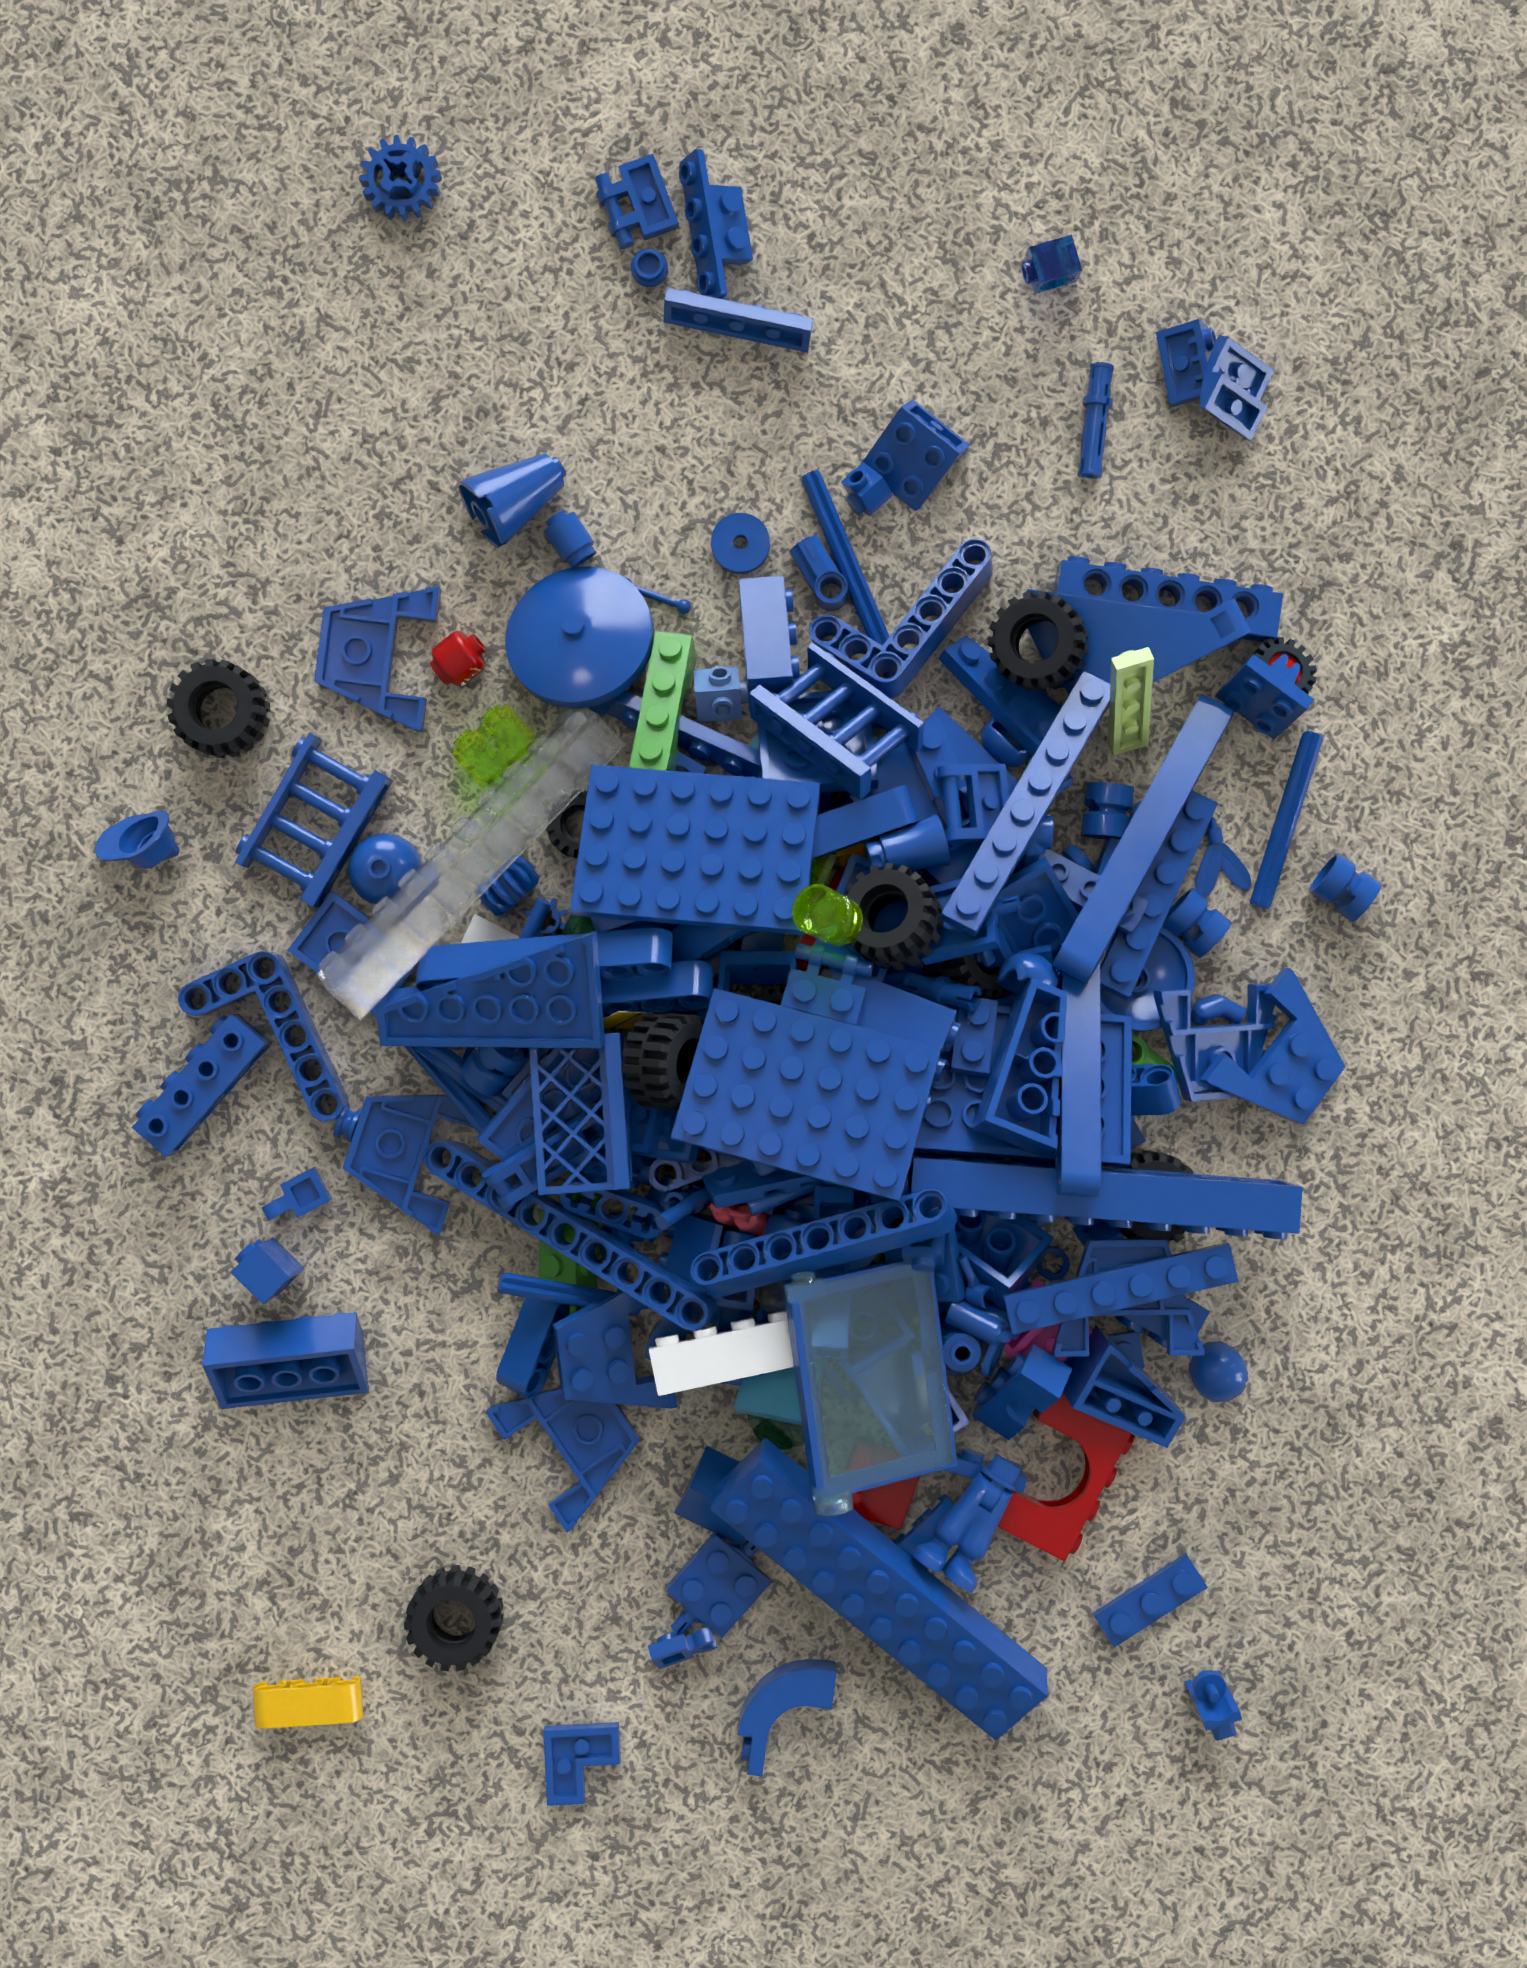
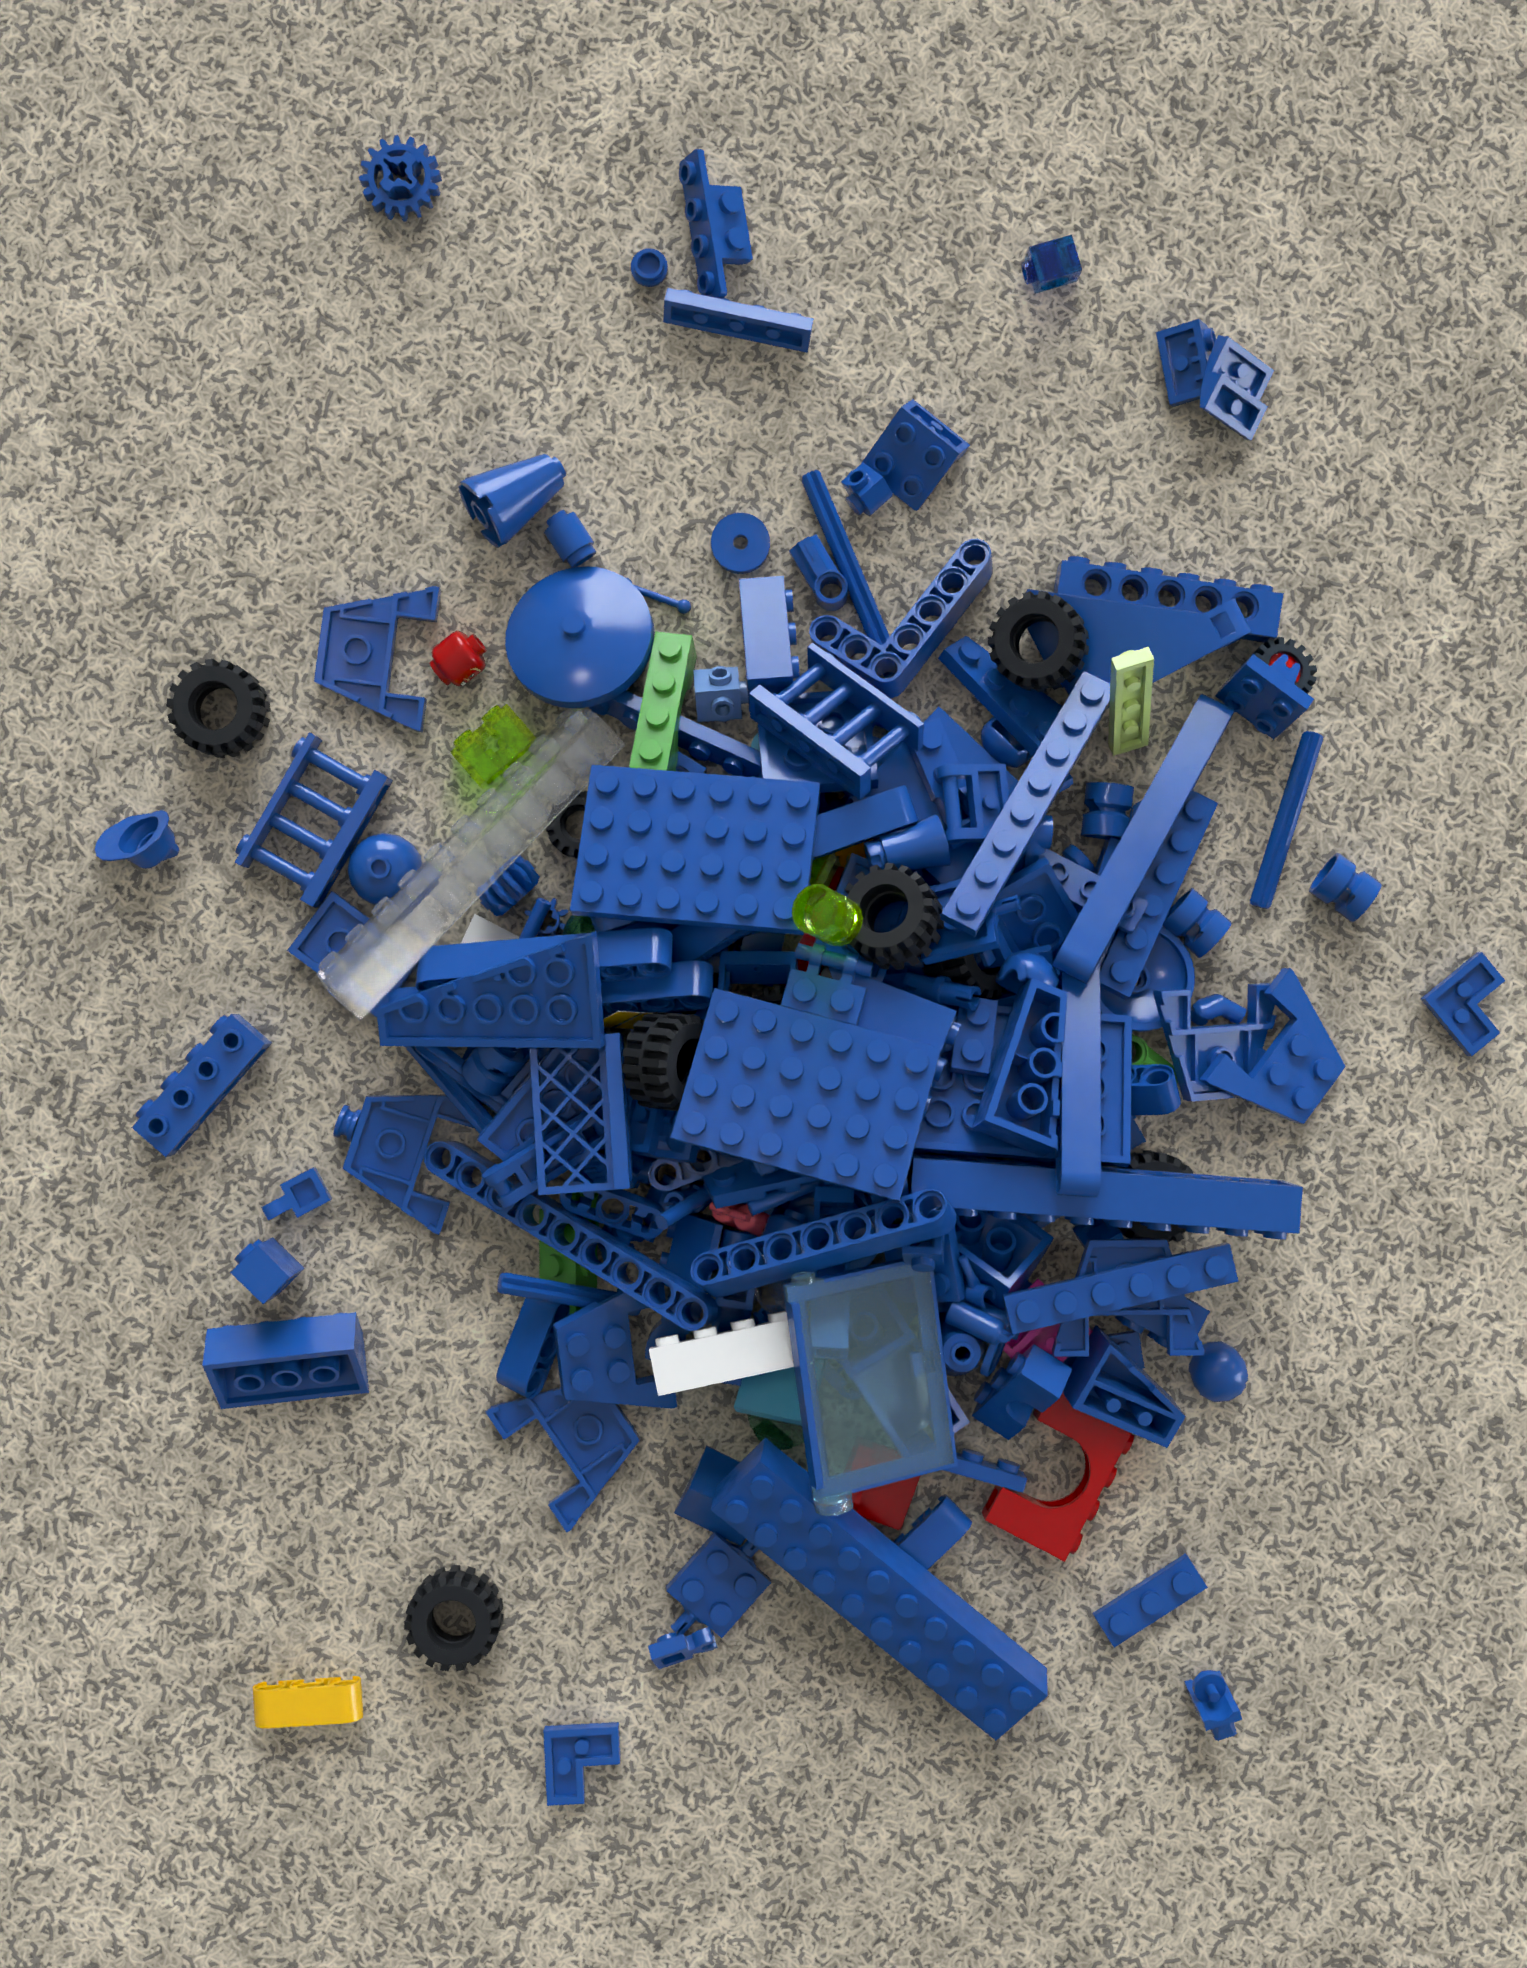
blue beam [178,951,349,1122] -> none
blue plate [595,154,679,249] -> none
blue arch [737,1659,837,1776] -> none
blue piece [912,1454,1021,1593] -> none
blue bush [1036,1246,1070,1281] -> none
blue pin [1077,362,1114,479] -> none
blue piece [1195,817,1251,897] -> none
none -> blue plate [1421,952,1505,1056]

